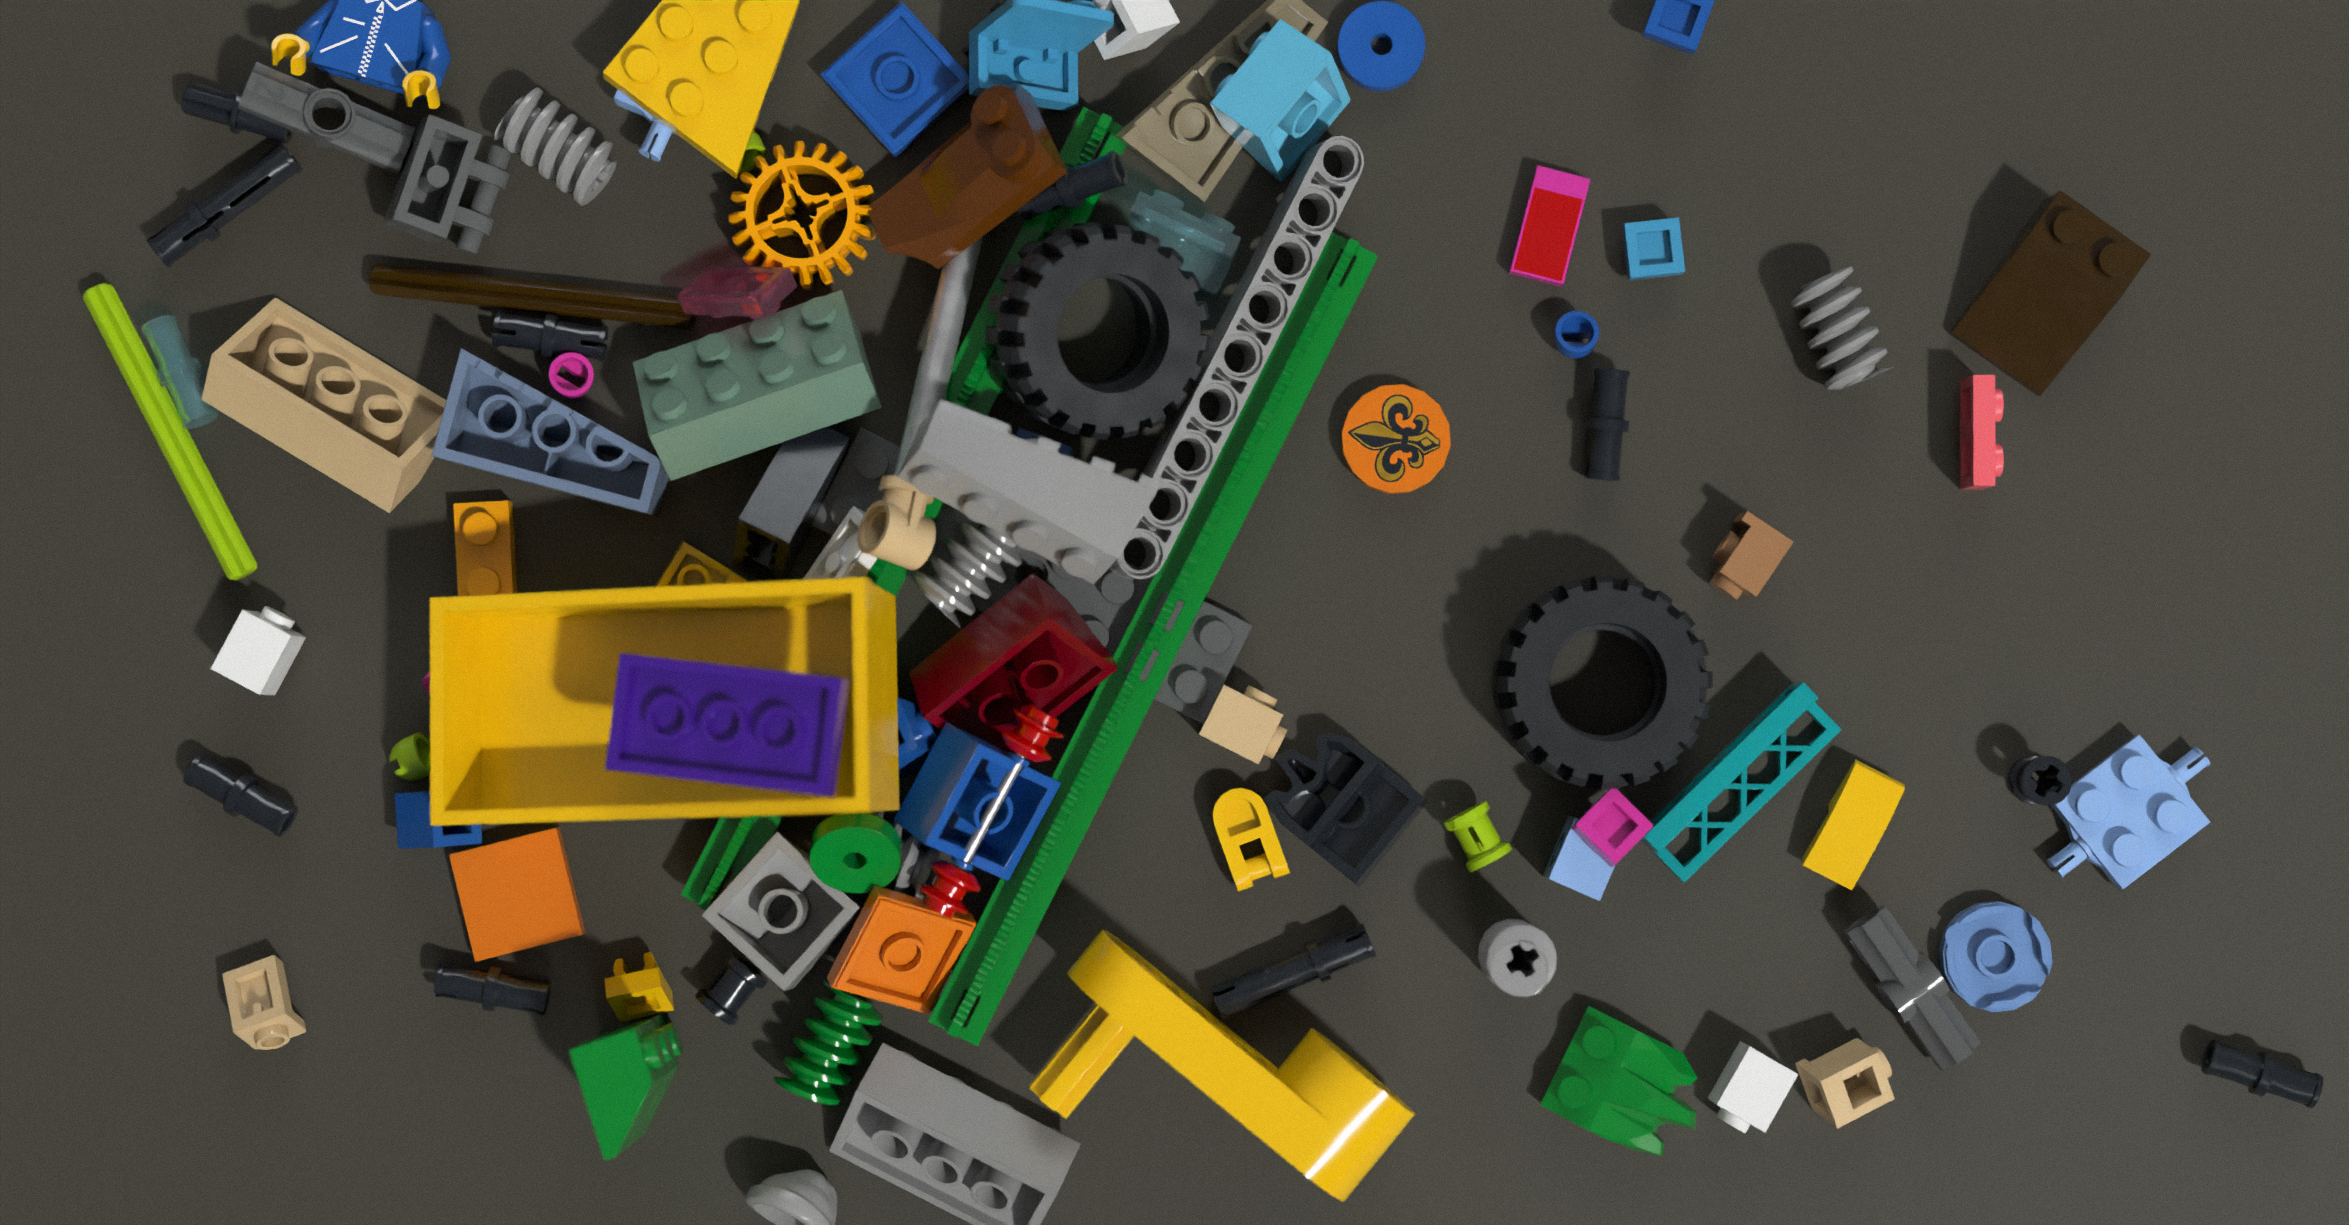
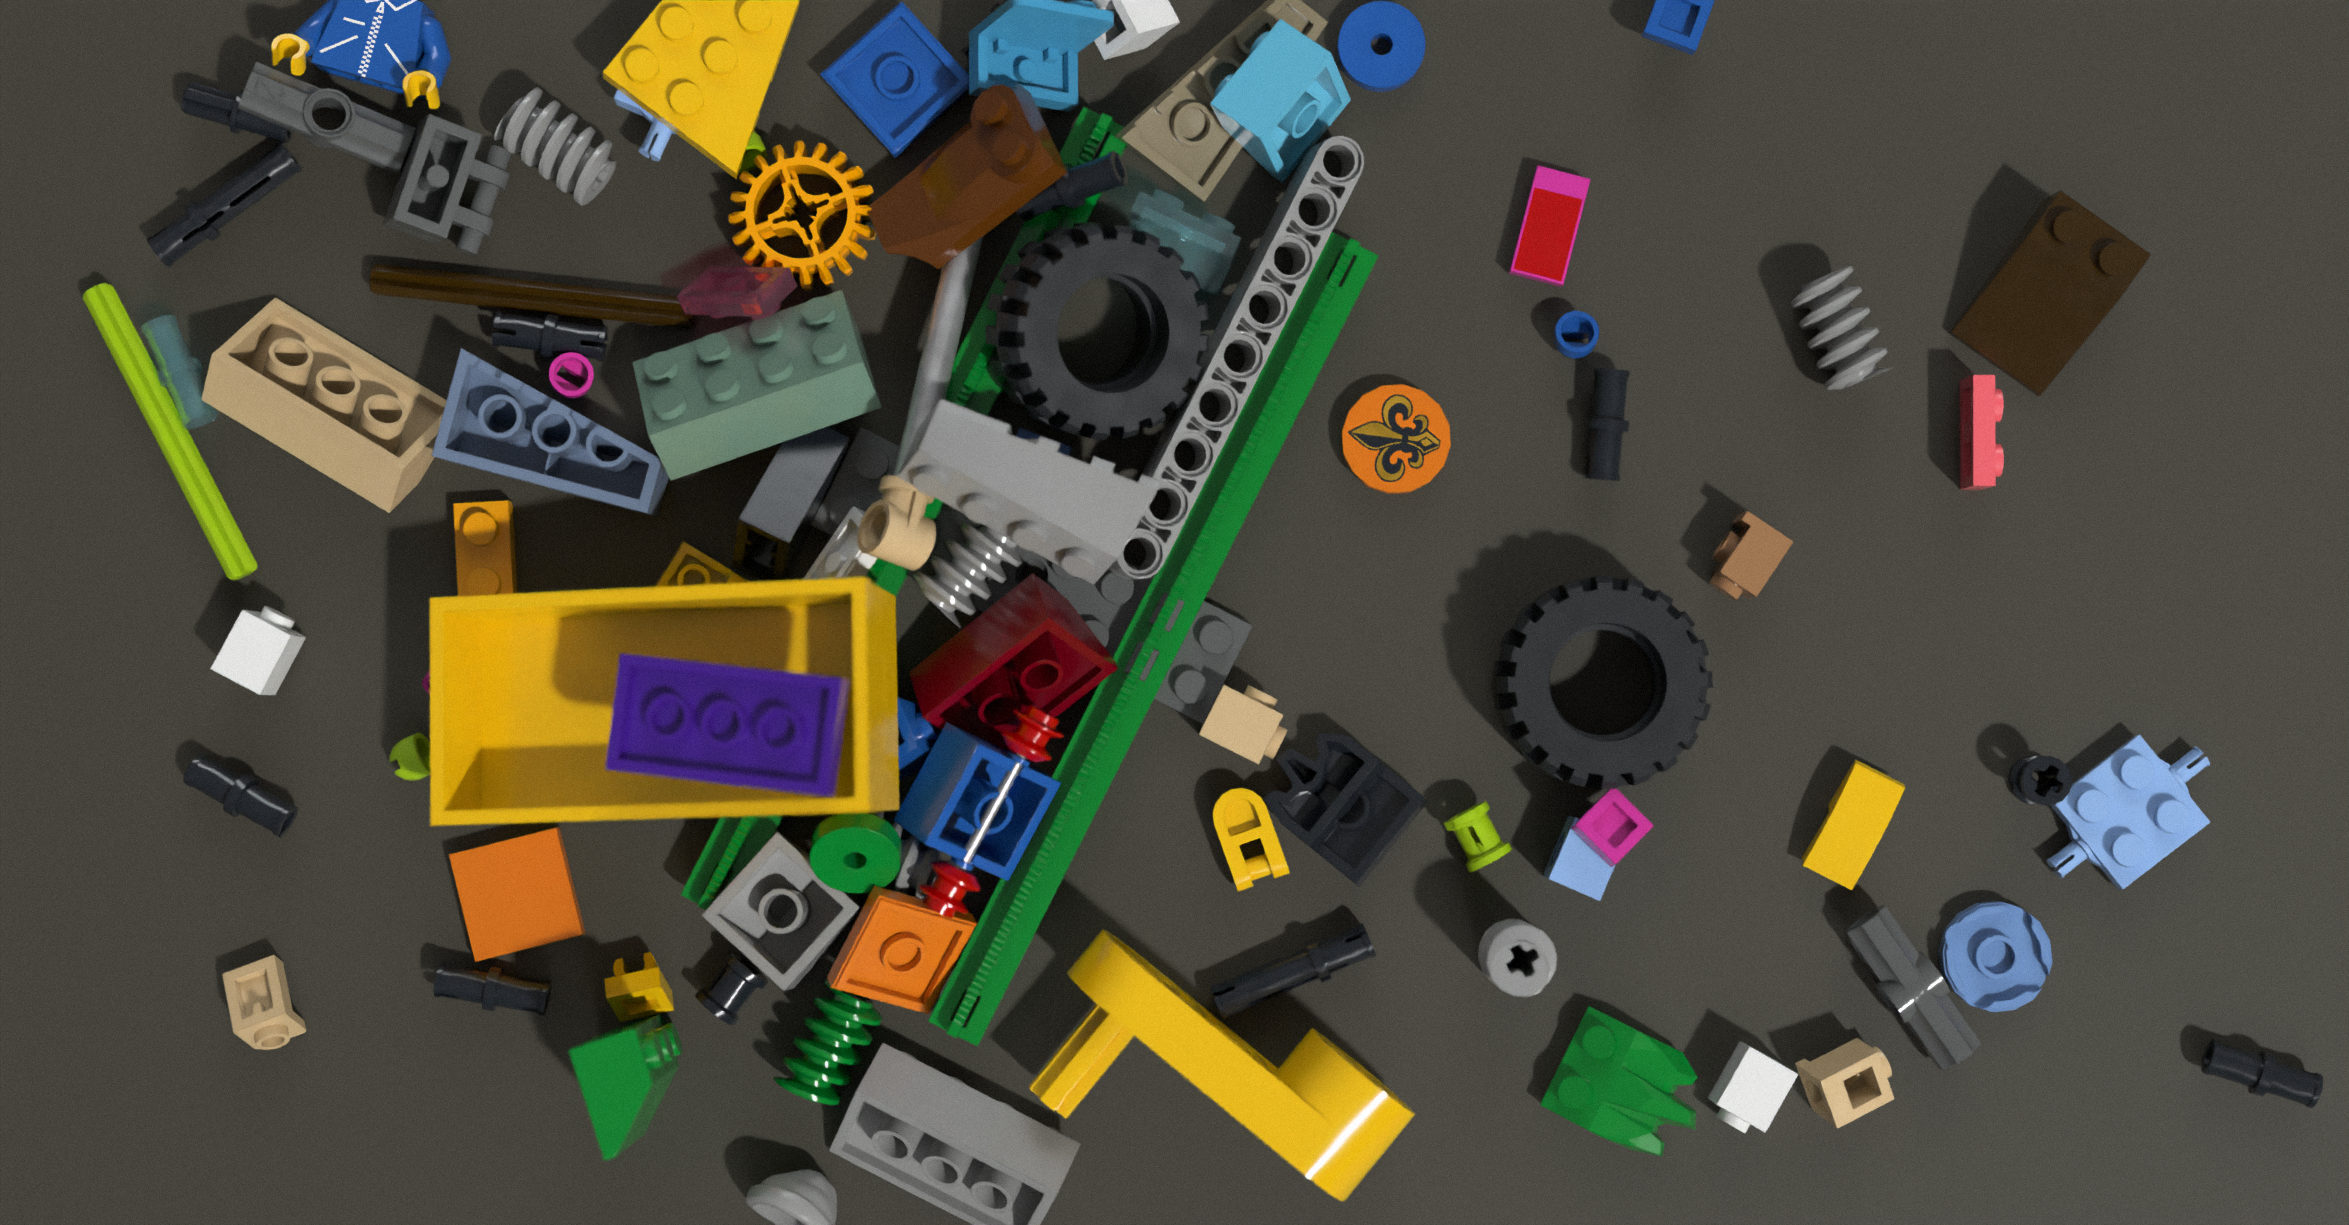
blue brick [395,791,482,849] -> none
dark azure plate [1621,217,1685,281] -> none
teal fence [1640,682,1842,883] -> none

